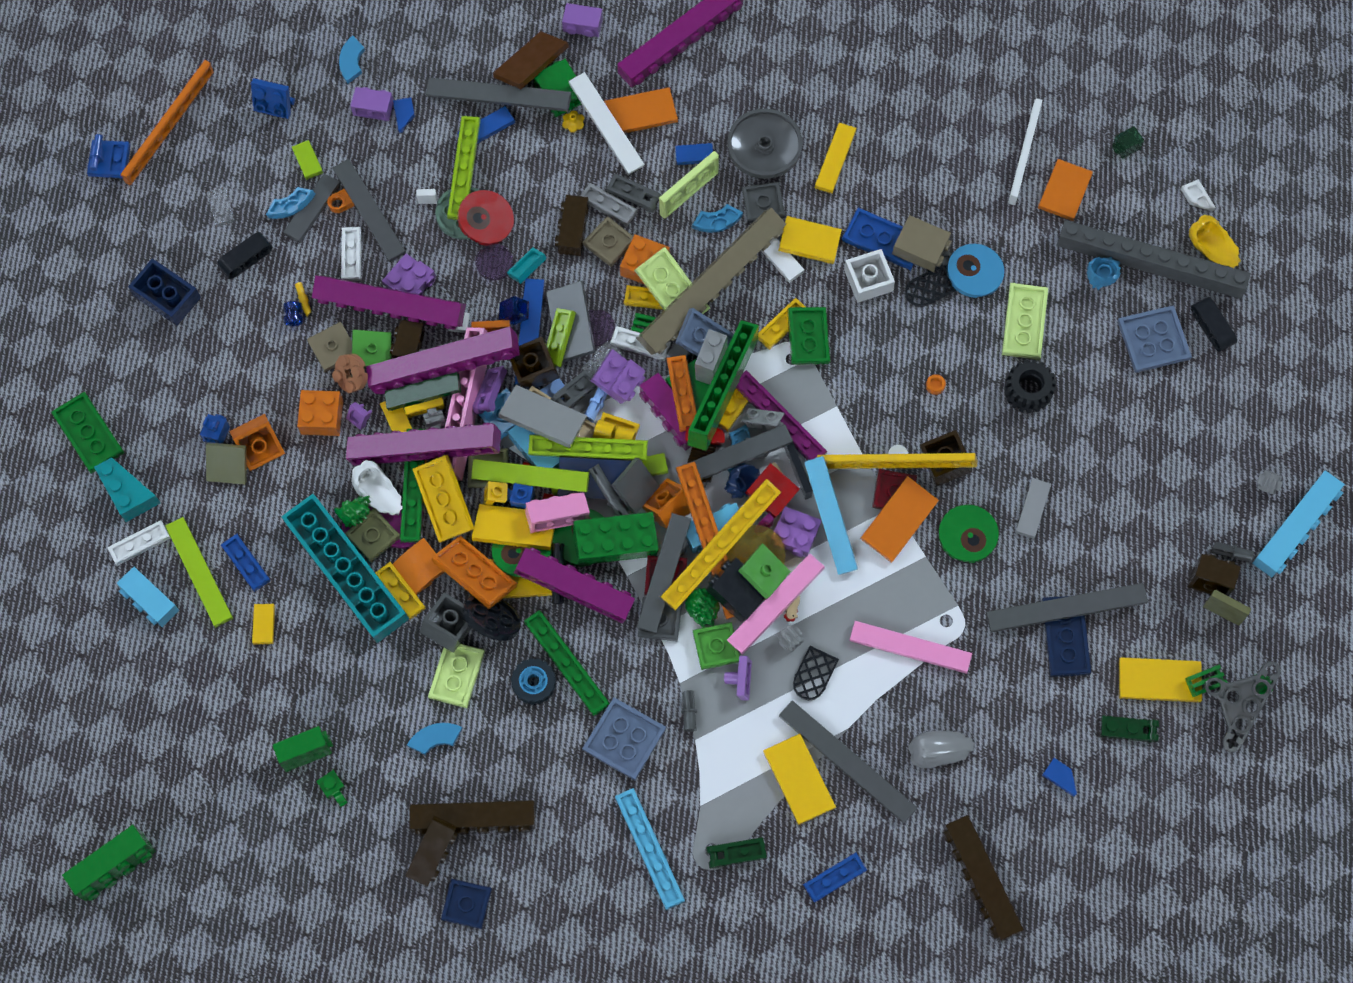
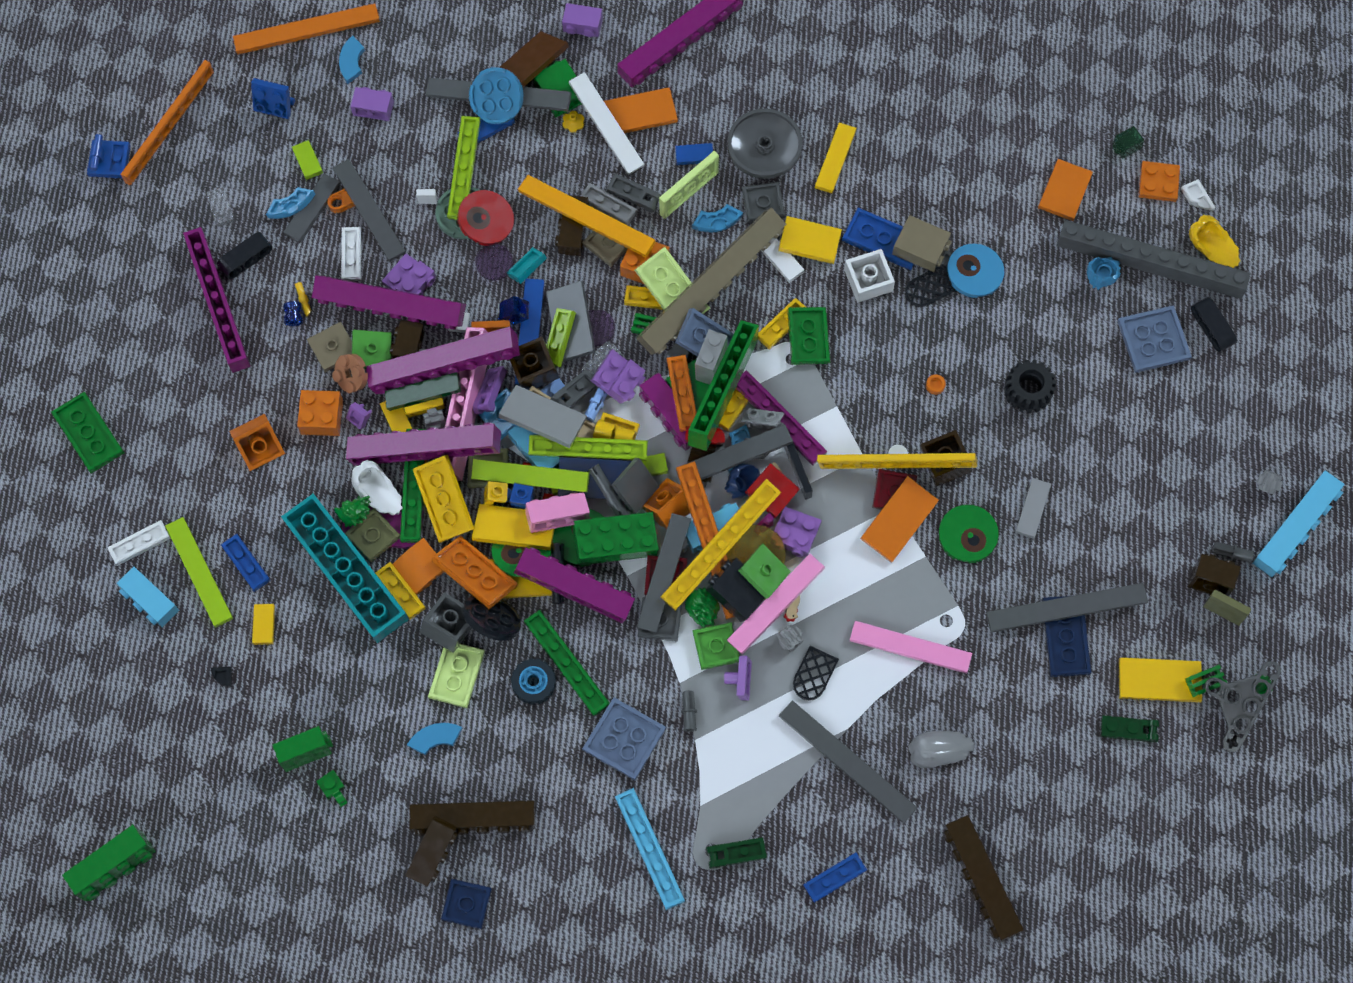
teal wedge [94,457,161,522] -> none
dark blue brick [128,258,201,326] -> none
blue brick [200,414,230,444] -> none
olive tile [206,442,247,485] -> none
blue tile [393,97,415,133] -> none
white tile [610,326,671,361] -> none
yellow tile [763,734,836,826] -> none
medium azure tile [804,456,858,575] -> none
yellowish green tile [1002,283,1048,360] -> none
white tile [1008,98,1042,205] -> none
blue tile [1042,758,1077,797] -> none
none -> magenta brick [183,227,251,373]
none -> black tile [211,666,232,688]
none -> orange tile [233,3,380,55]
none -> dark azure tile [469,67,523,124]
none -> light orange tile [518,175,656,258]
none -> orange plate [1139,161,1180,202]

